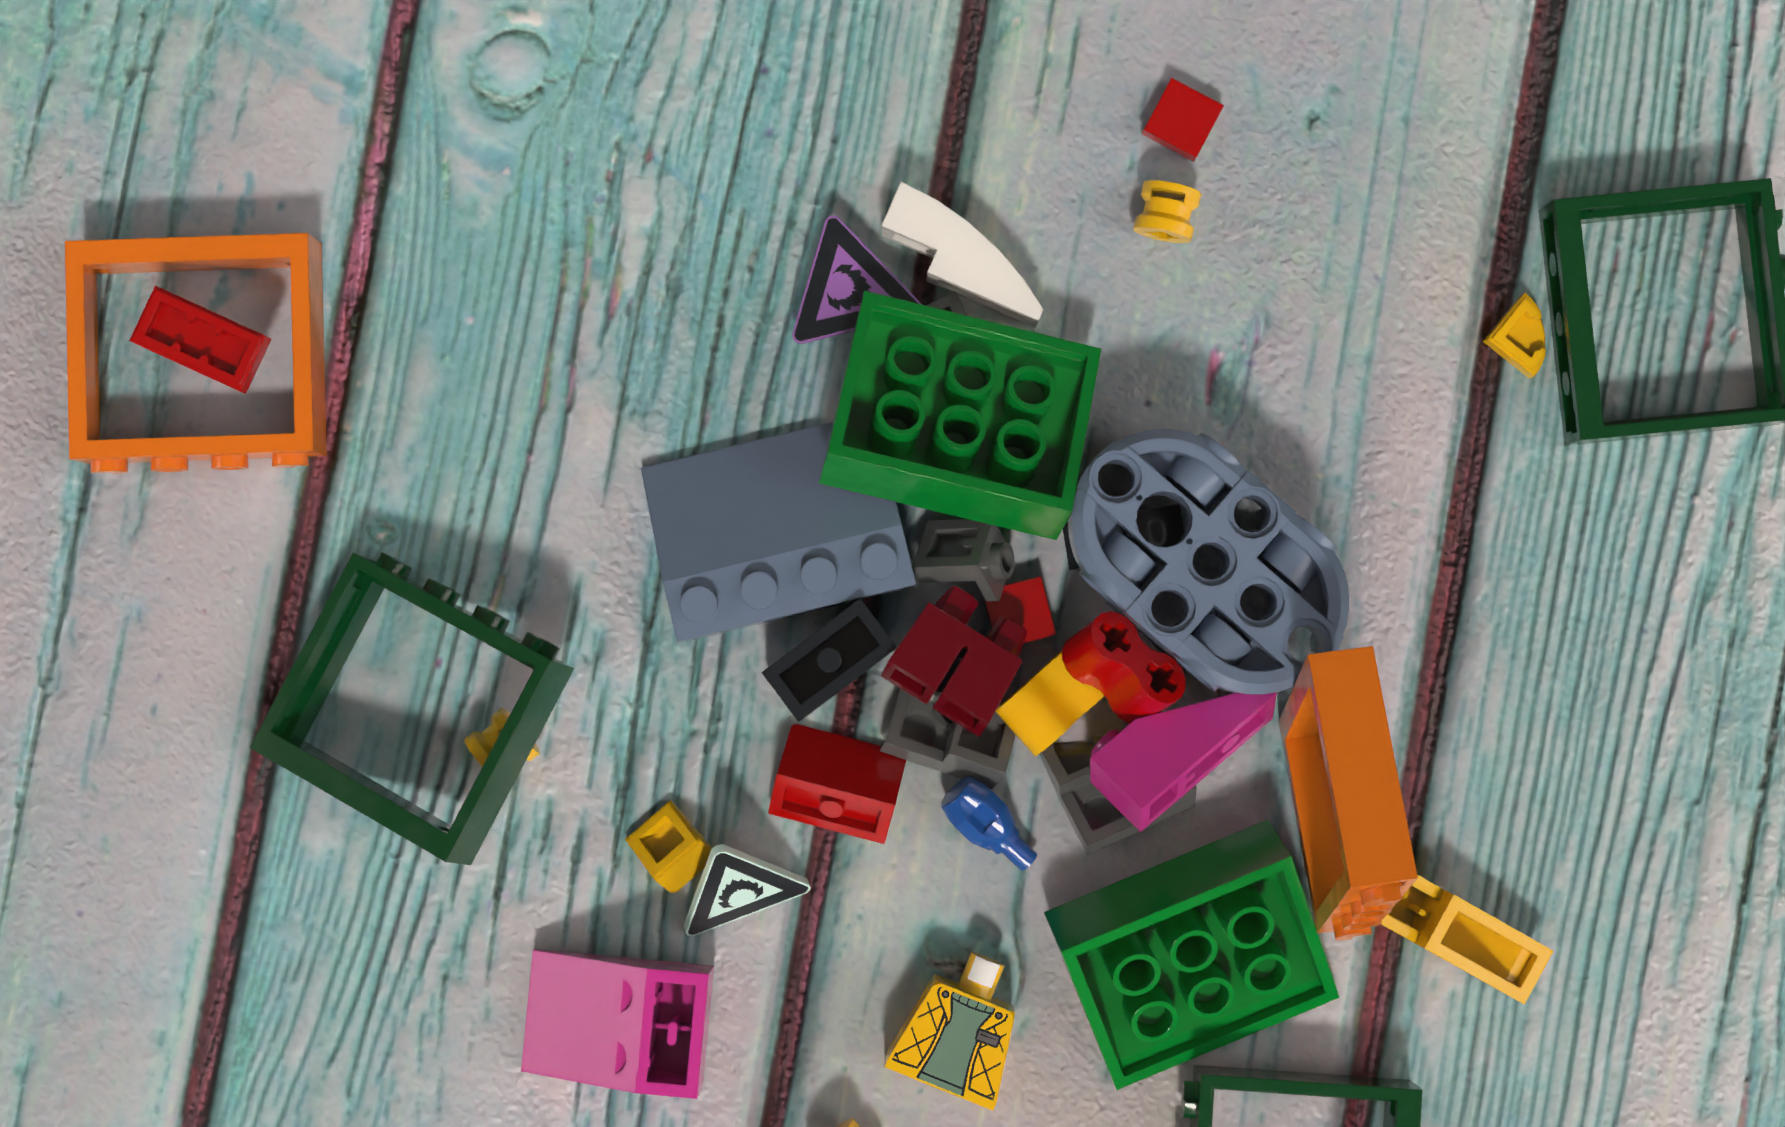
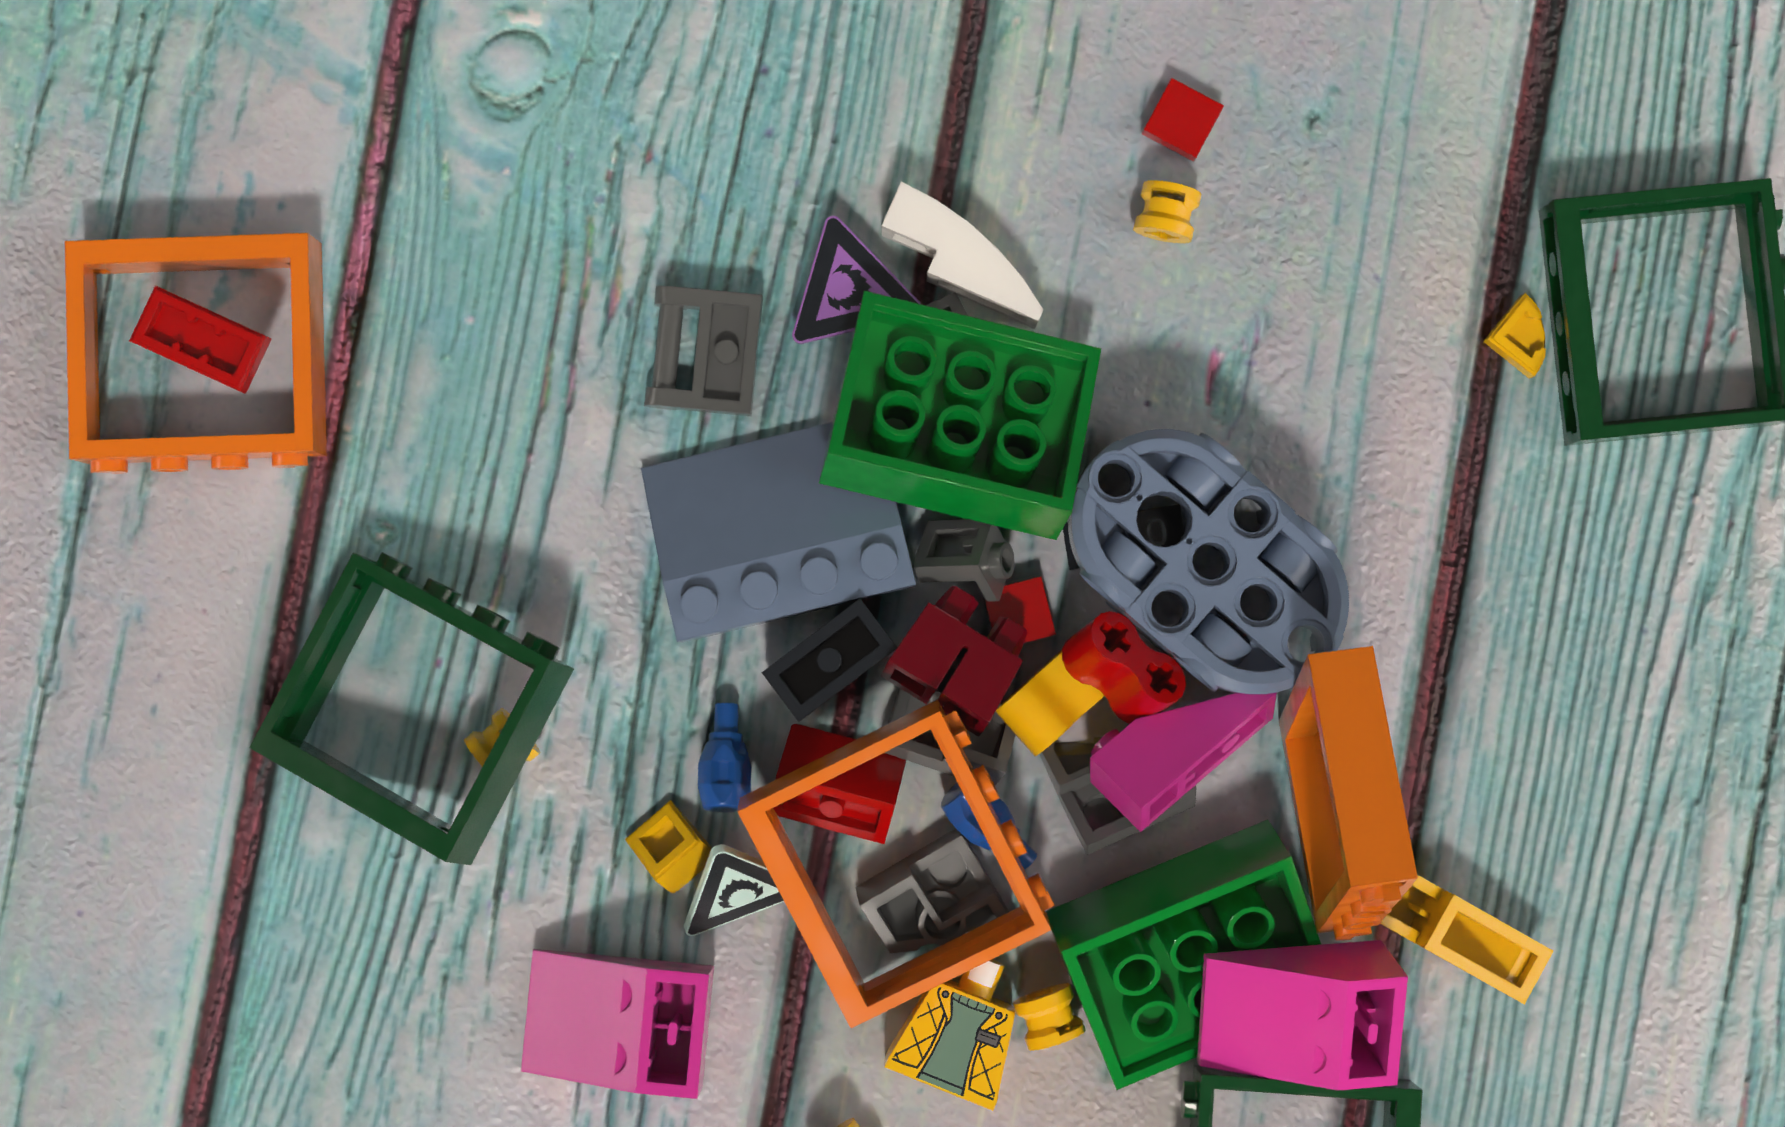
none -> dark grey plate [644,286,763,417]
none -> blue piece [698,703,752,813]
none -> orange window [737,699,1055,1028]
none -> dark grey slope [855,828,1009,953]
none -> yellow wheel [1012,983,1086,1051]
none -> dark pink slope [1197,940,1408,1090]

